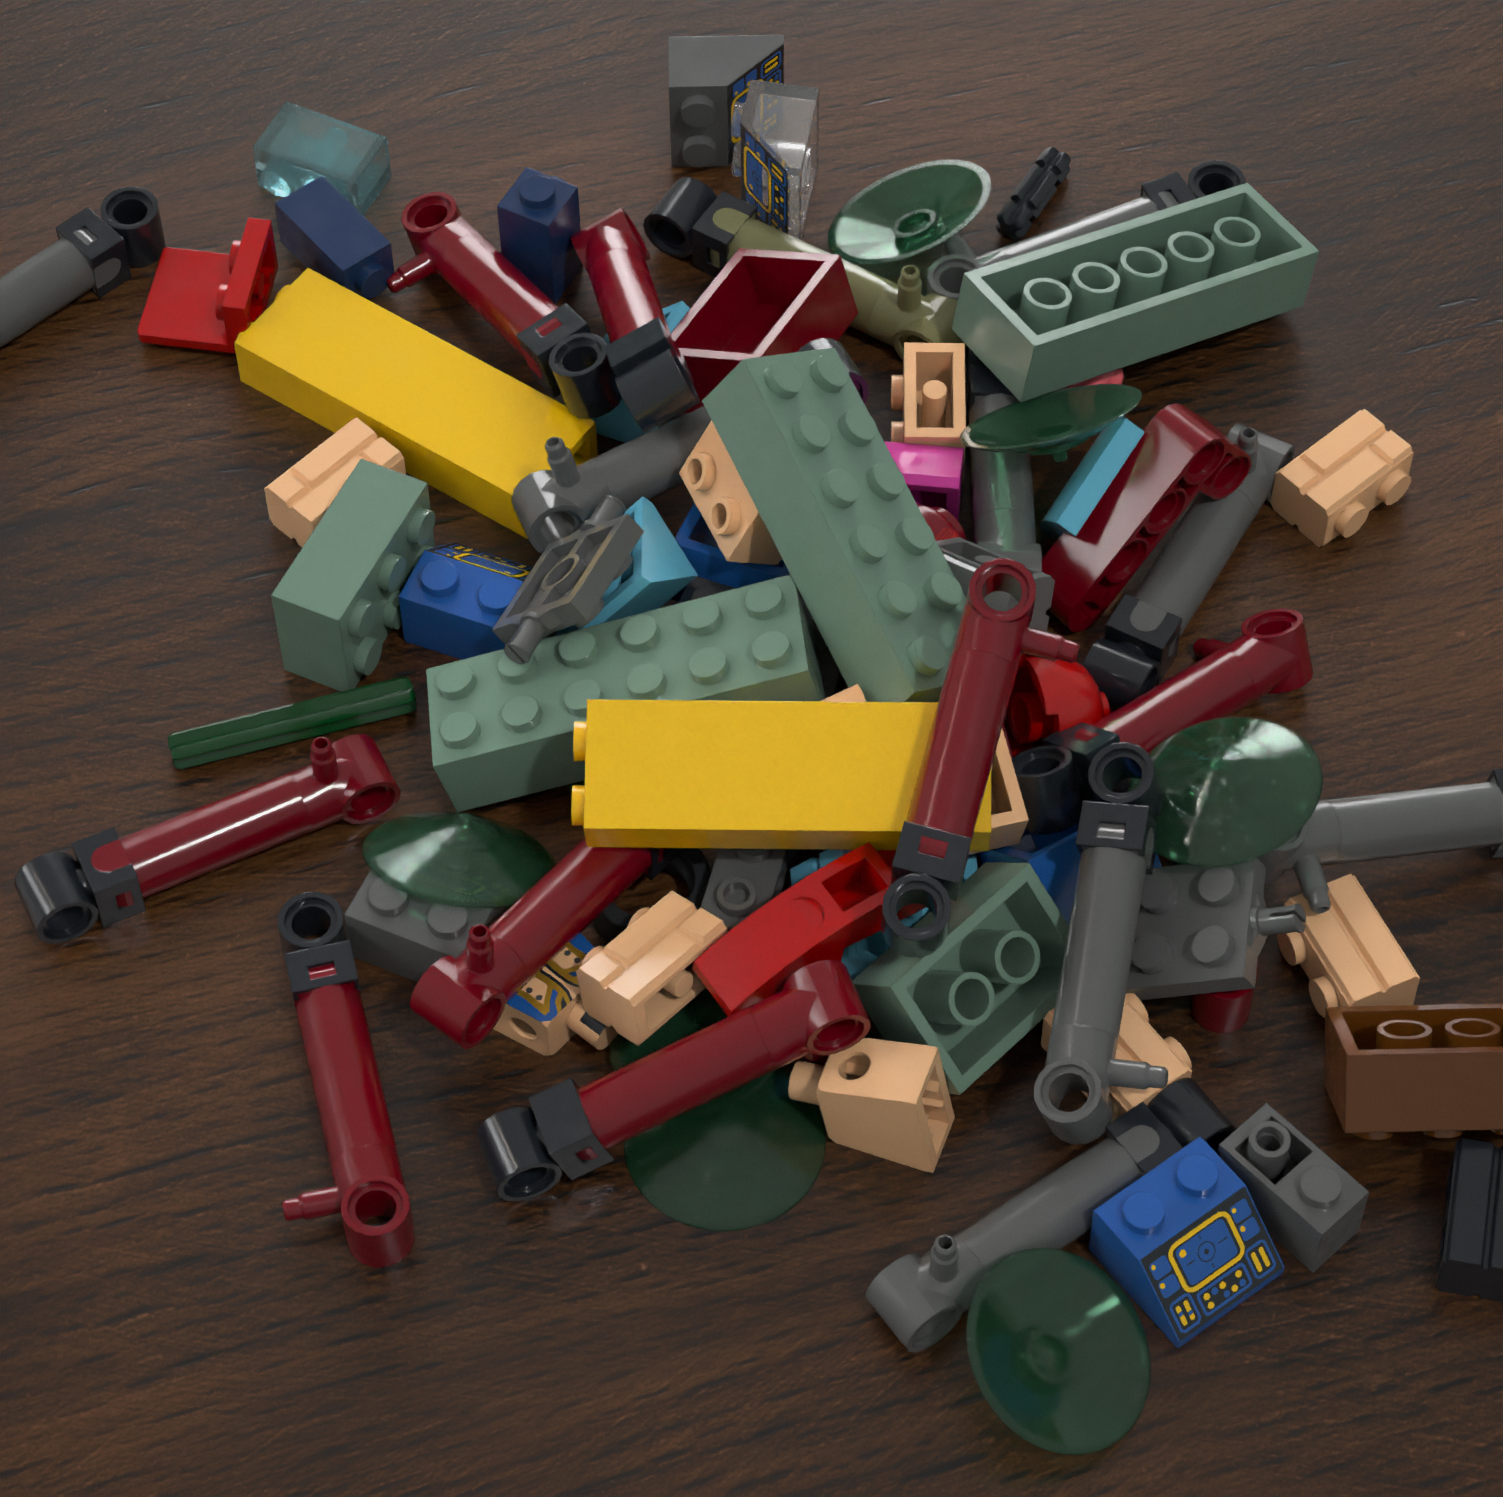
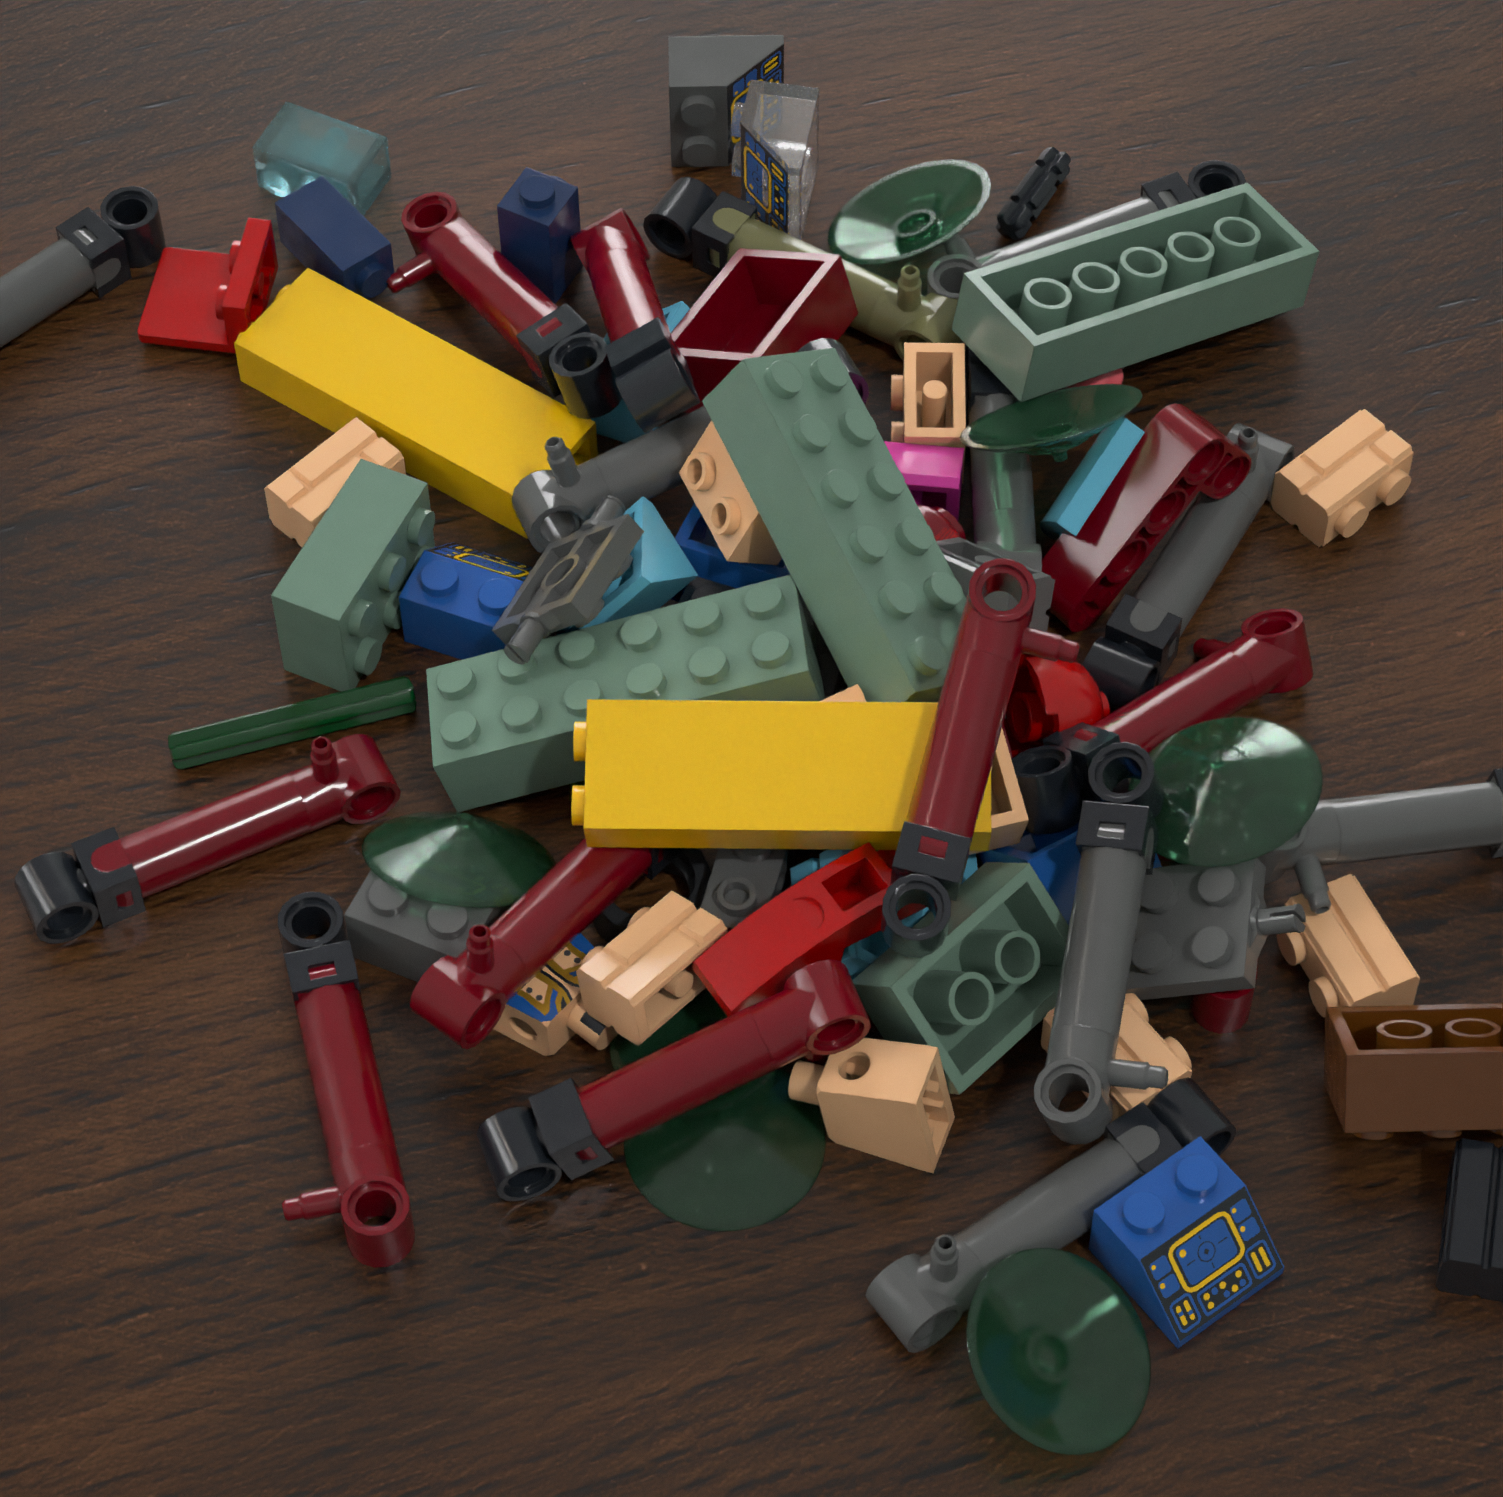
dark grey slope [1218,1103,1369,1273] -> none

